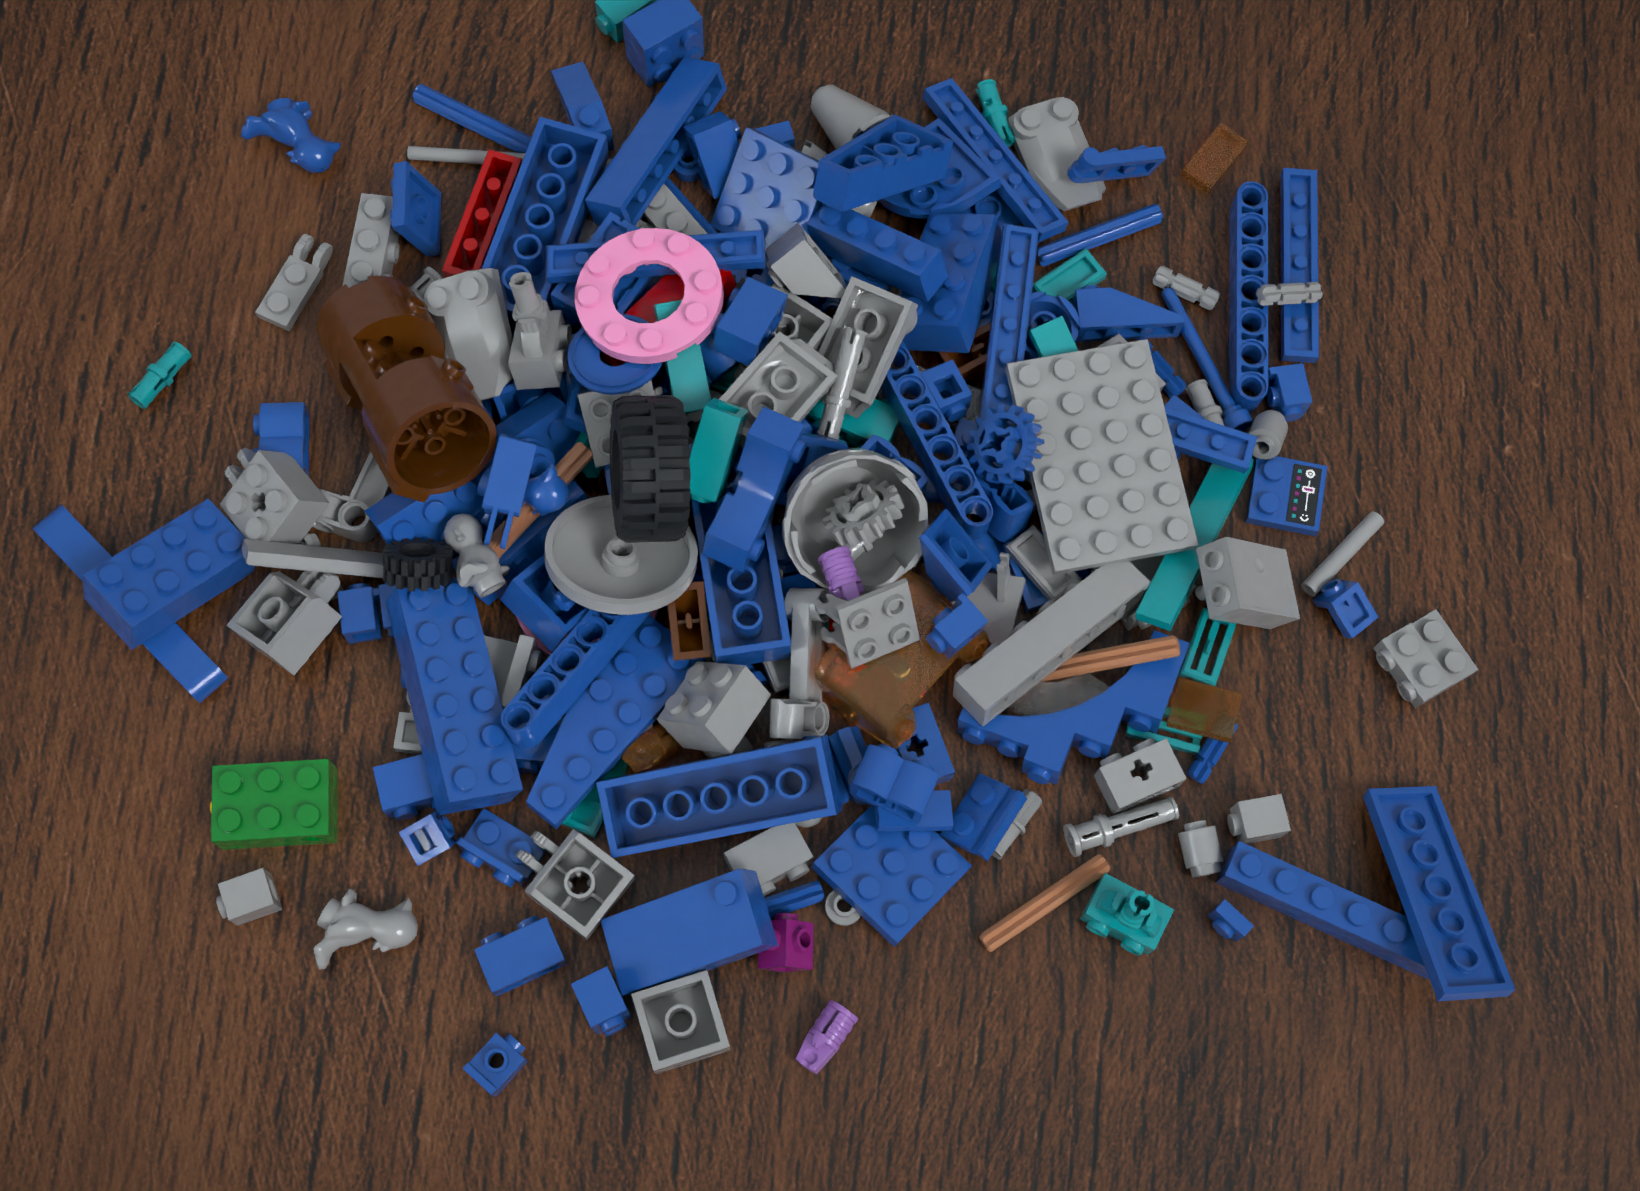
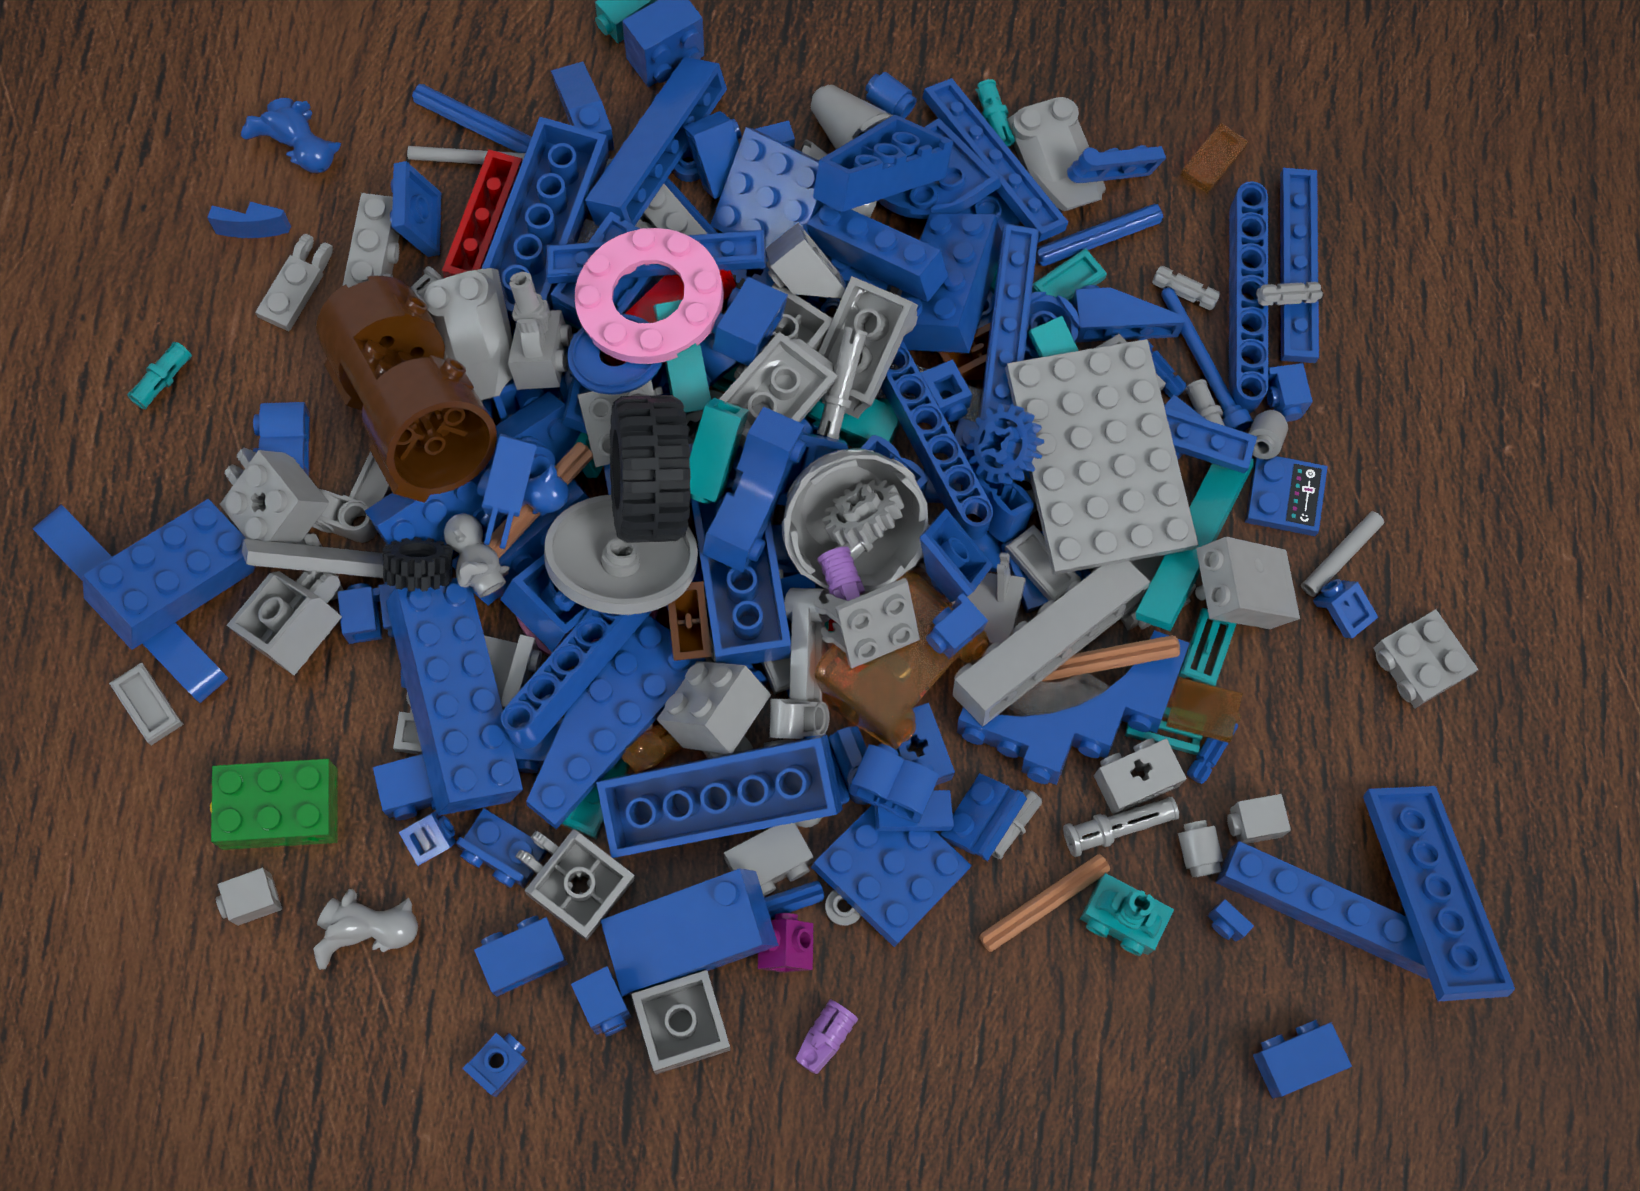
none -> light grey tile [109,663,184,746]
none -> blue slope [207,202,291,238]
none -> blue brick [865,72,917,119]
none -> blue brick [1253,1019,1352,1099]

